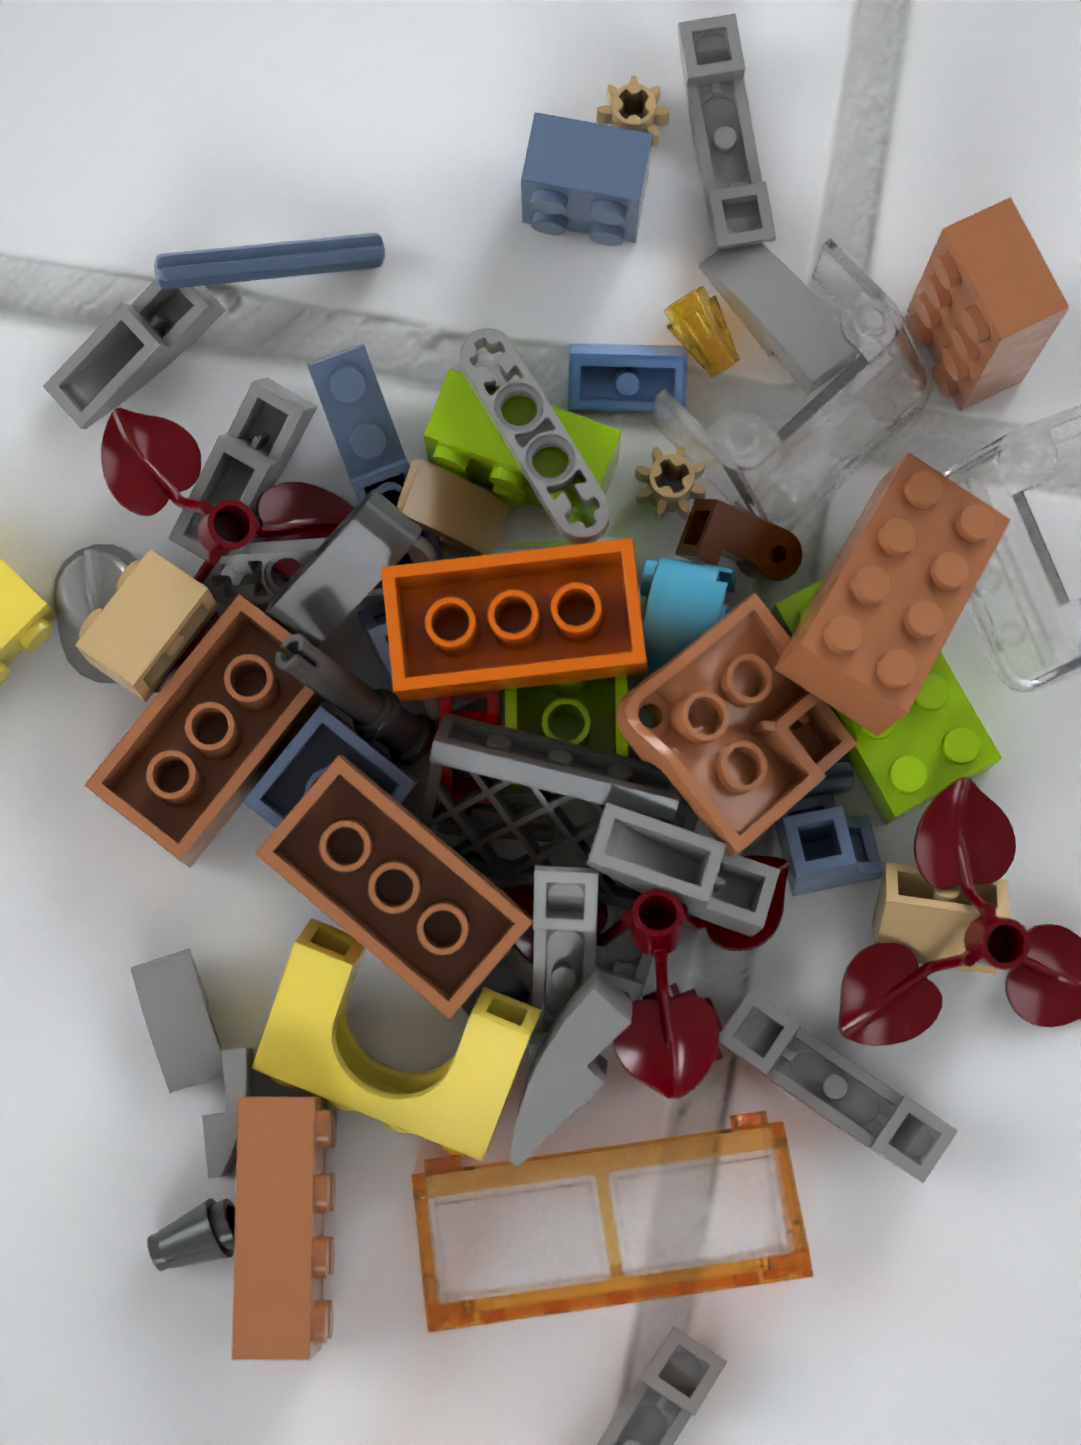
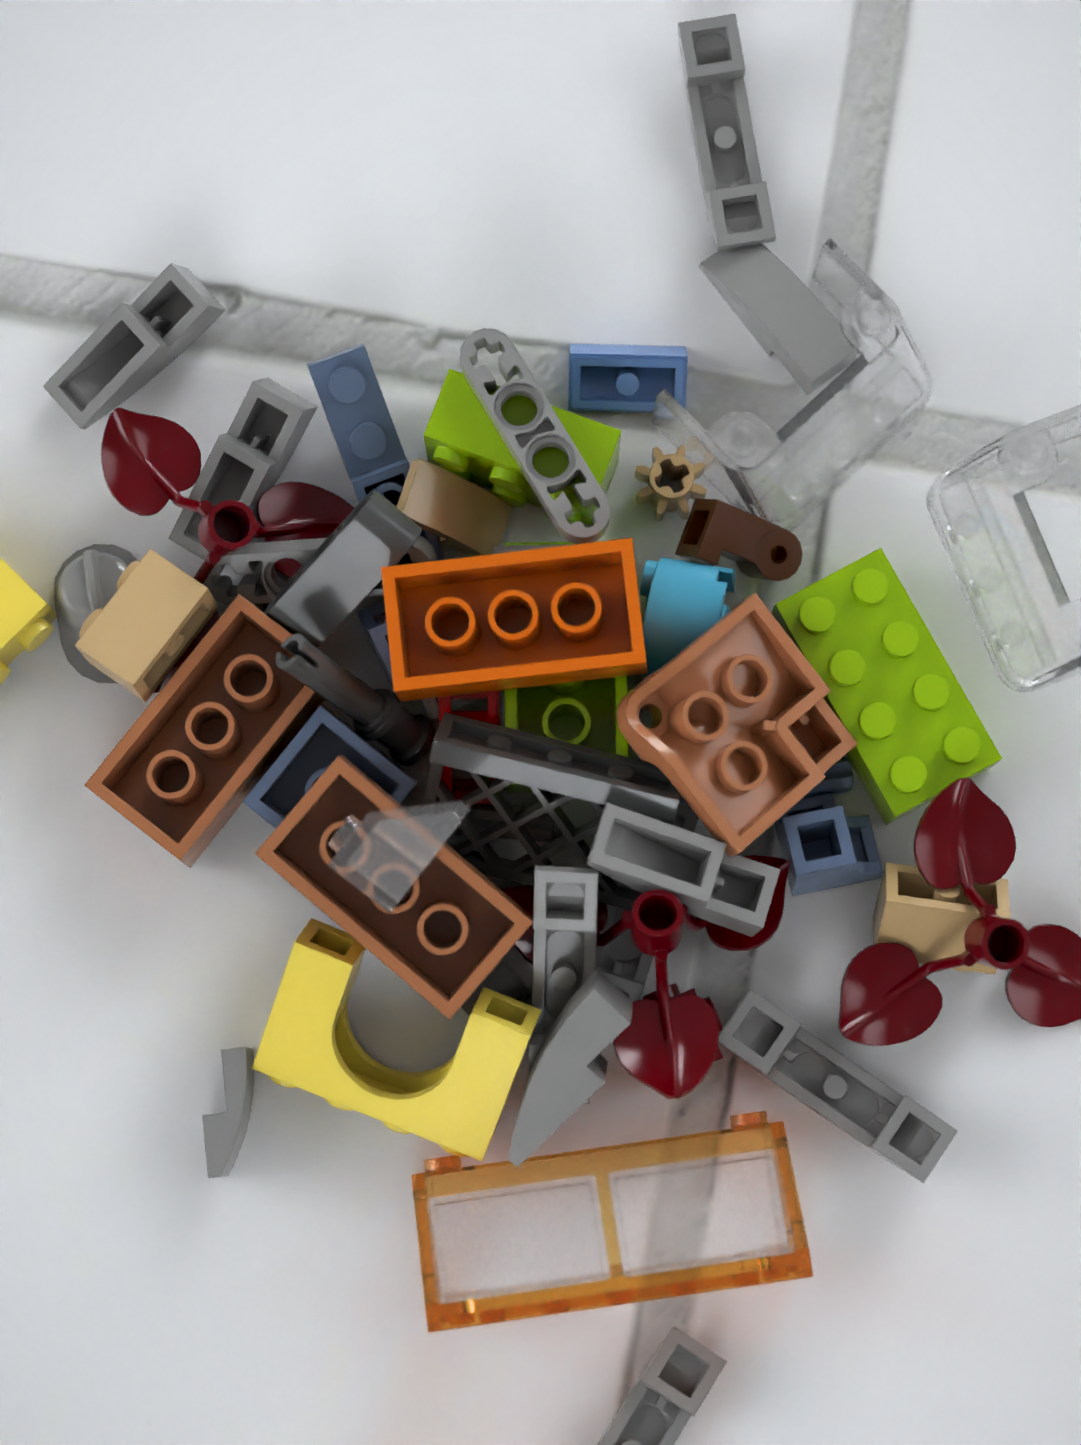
light grey slope [131,948,223,1093] -> none
dark grey cone [147,1198,235,1271] -> none
sand blue axle [154,233,385,289] -> none
nougat brick [232,1097,337,1360] -> none
sand blue brick [521,112,653,246] -> none
tan gear [597,76,670,147] -> none
clear yellow cone [663,286,741,378] -> none
nougat brick [774,452,1011,736] -> none
nougat brick [905,197,1070,411] -> none
none -> clear slope [328,799,471,913]

